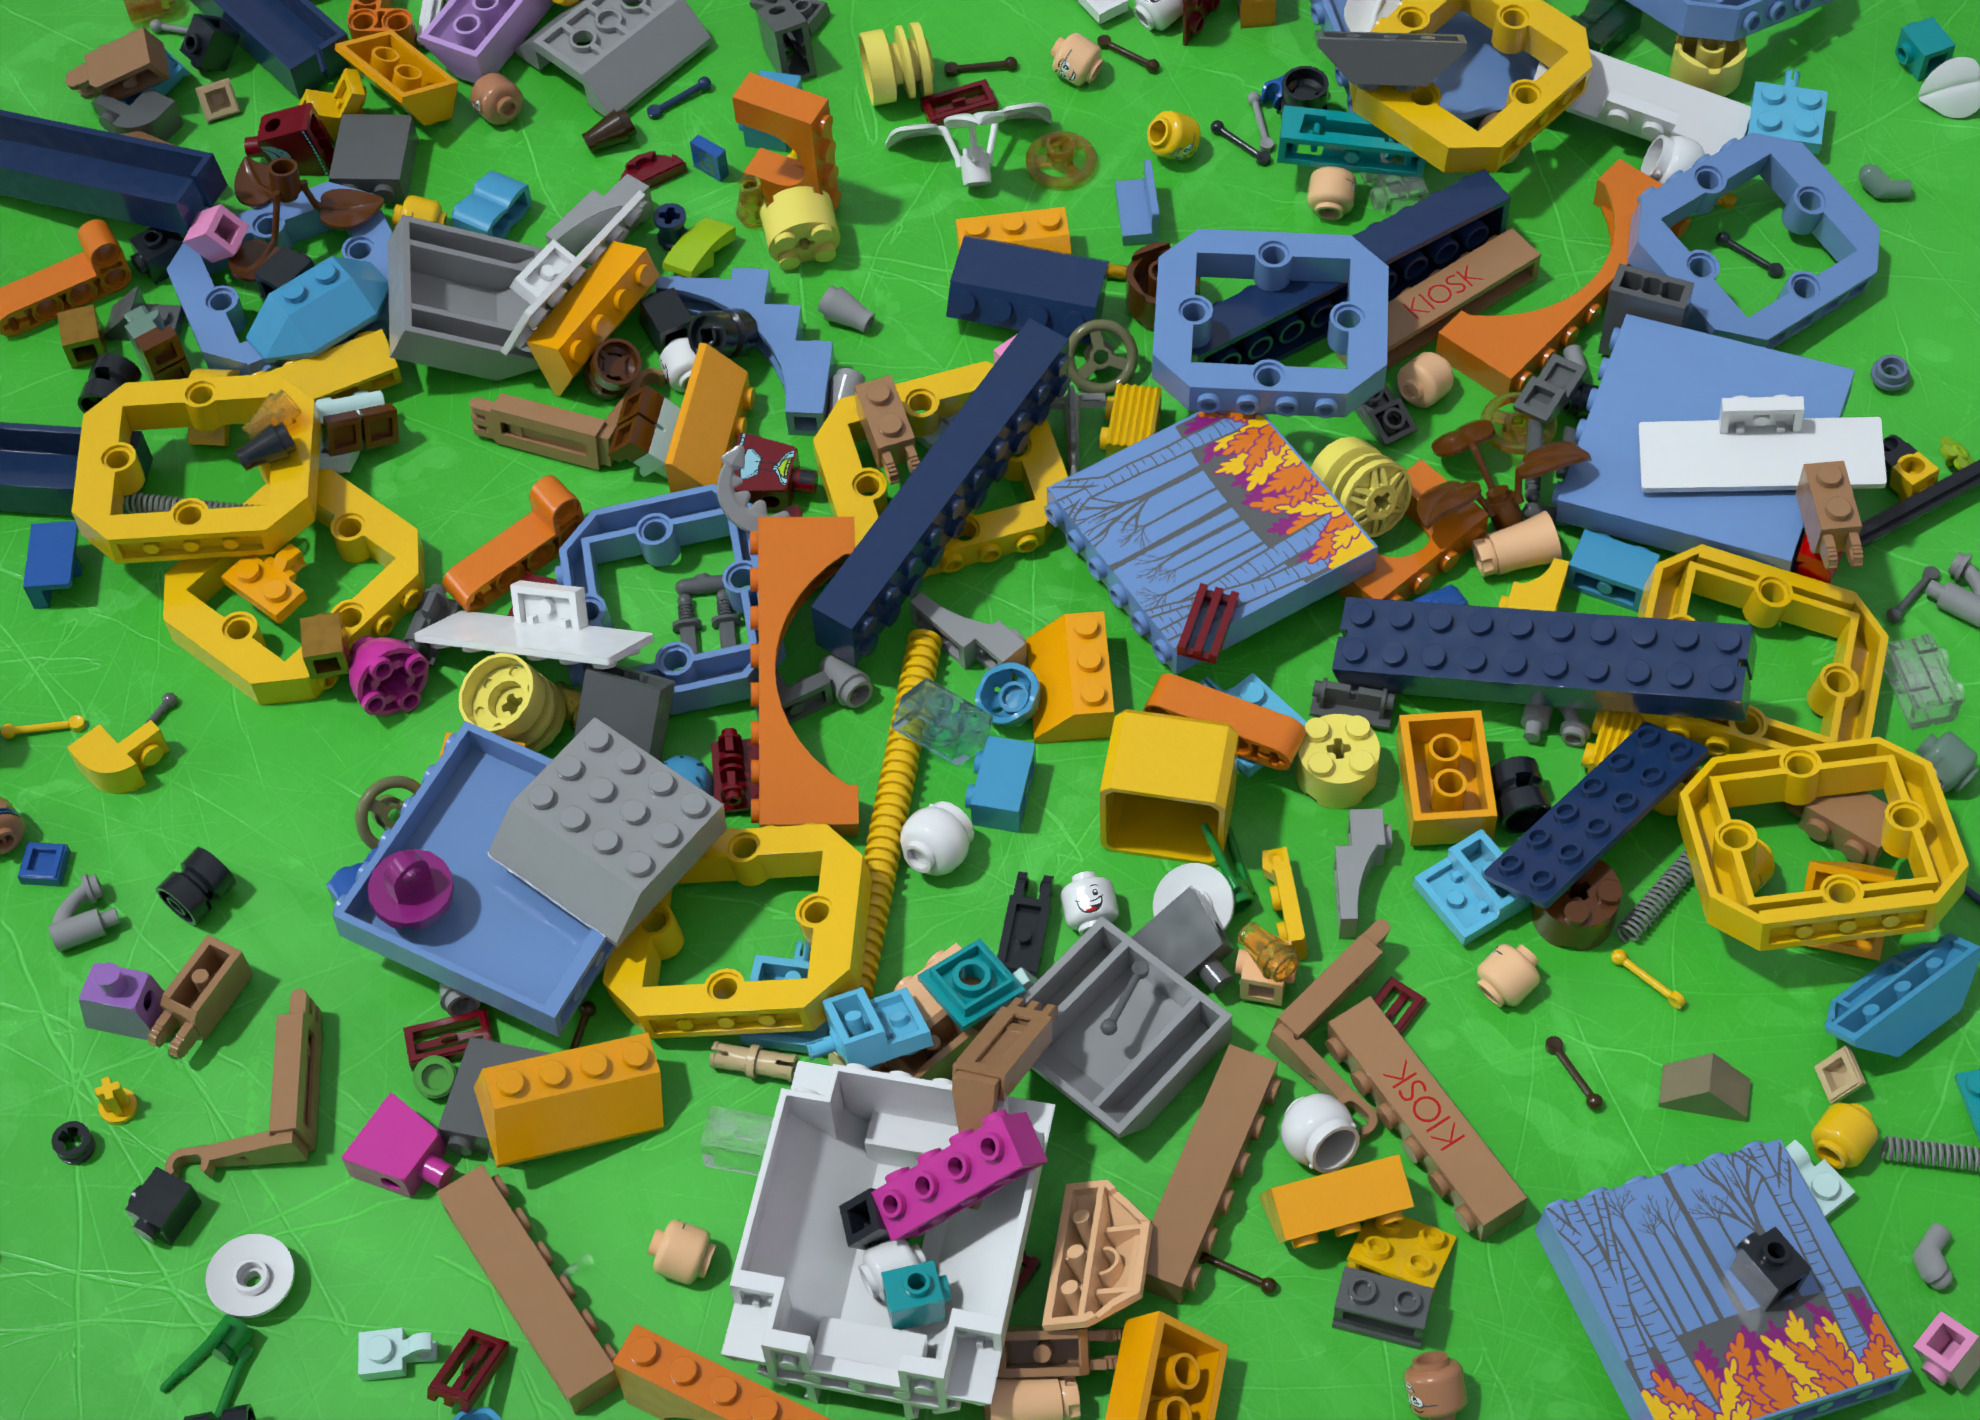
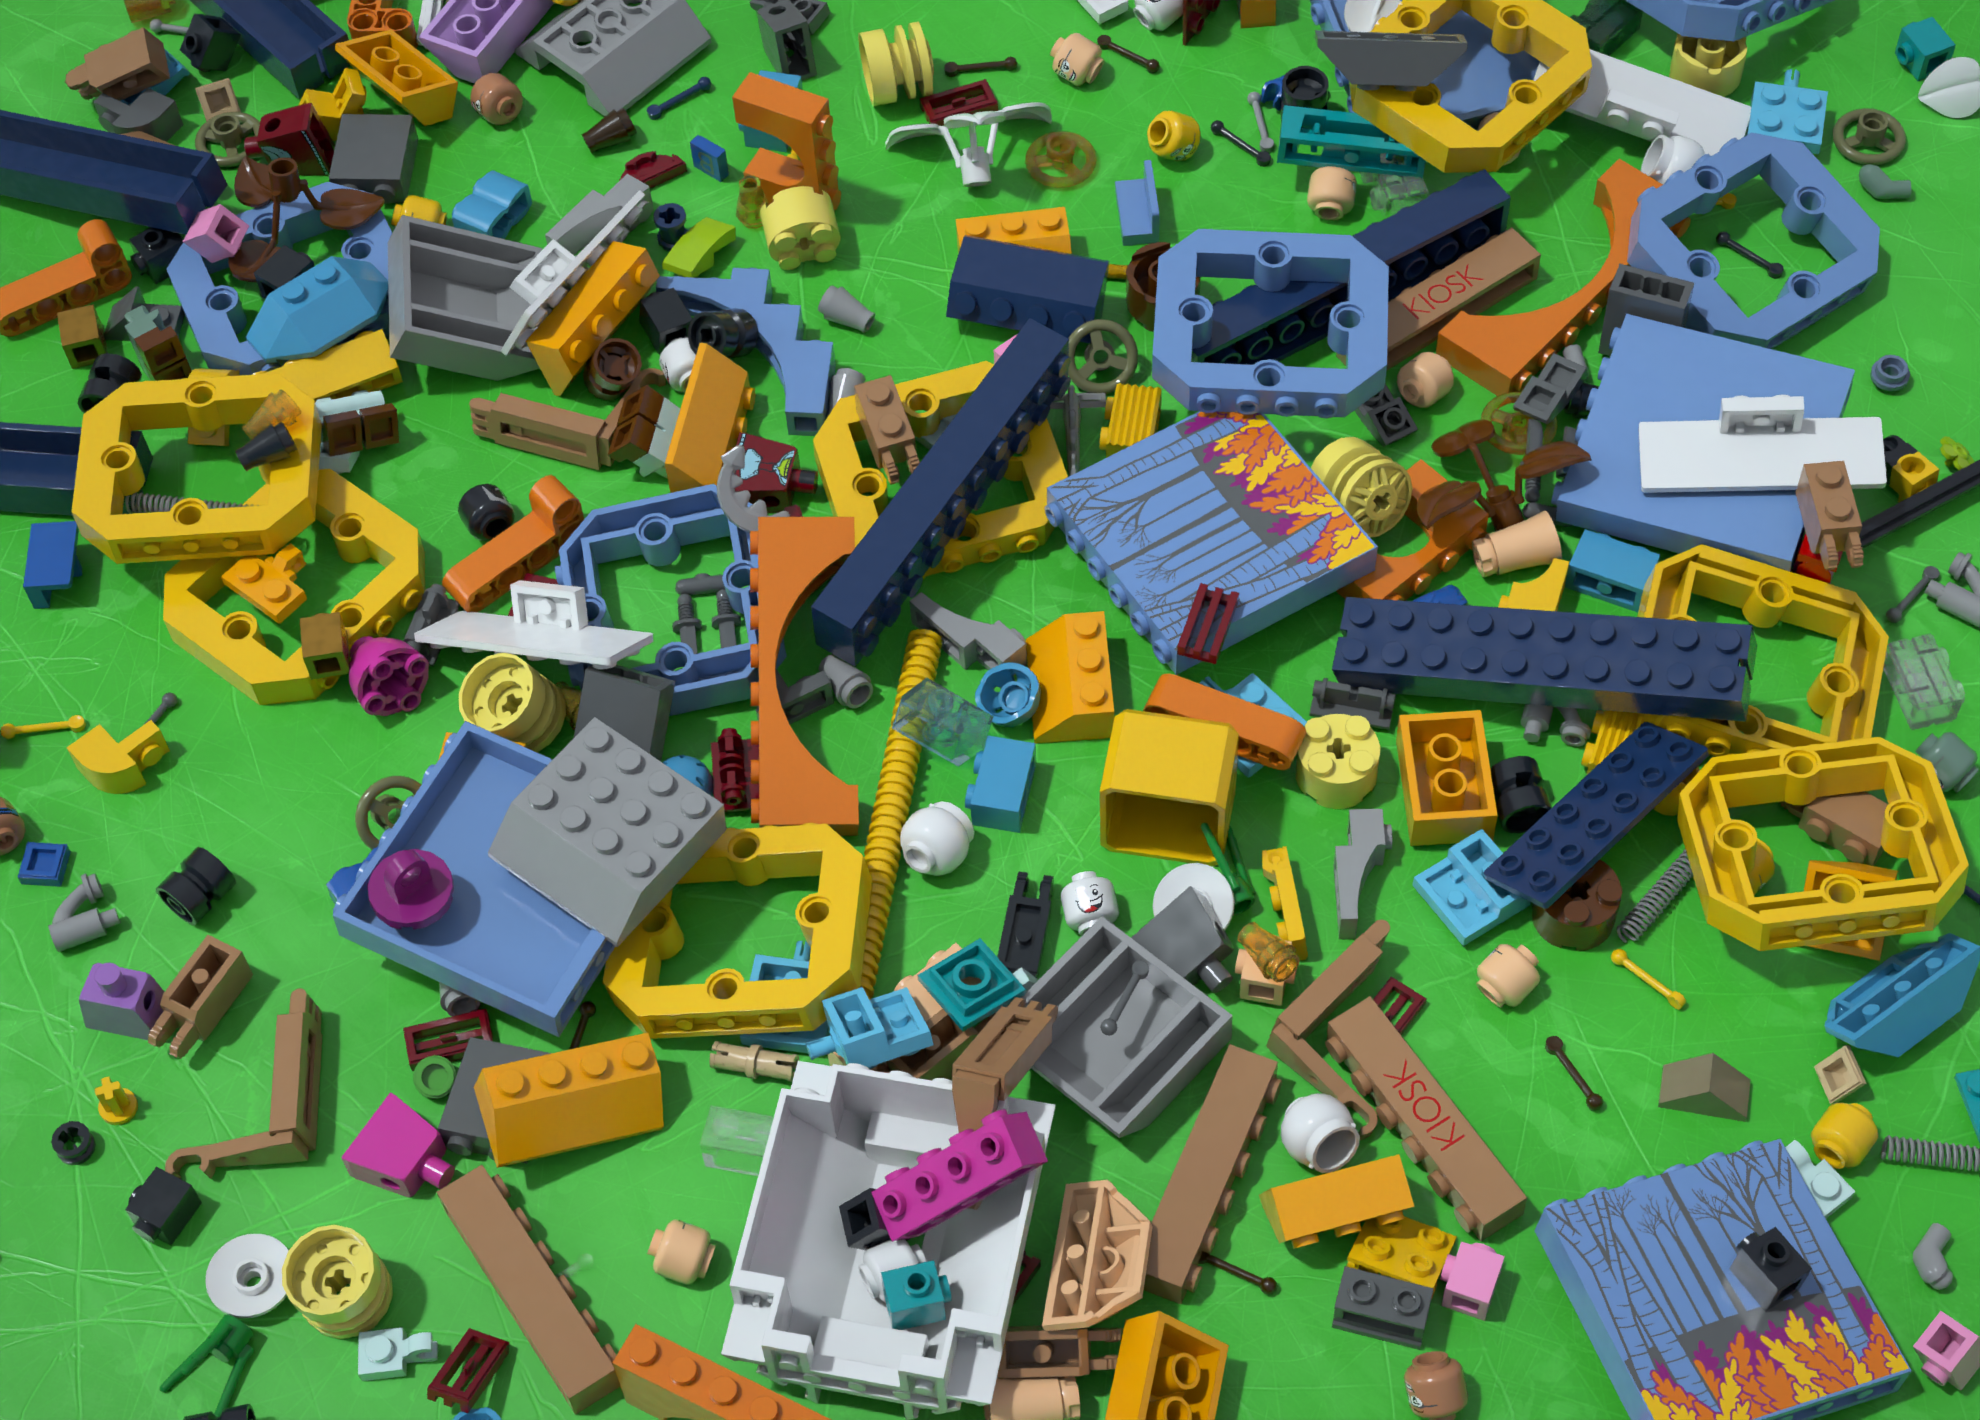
none -> olive piece [195,112,260,167]
none -> light yellow wheel [282,1225,393,1339]
none -> black head [458,484,515,541]
none -> bright pink brick [1440,1241,1505,1321]
none -> olive piece [1833,108,1906,165]

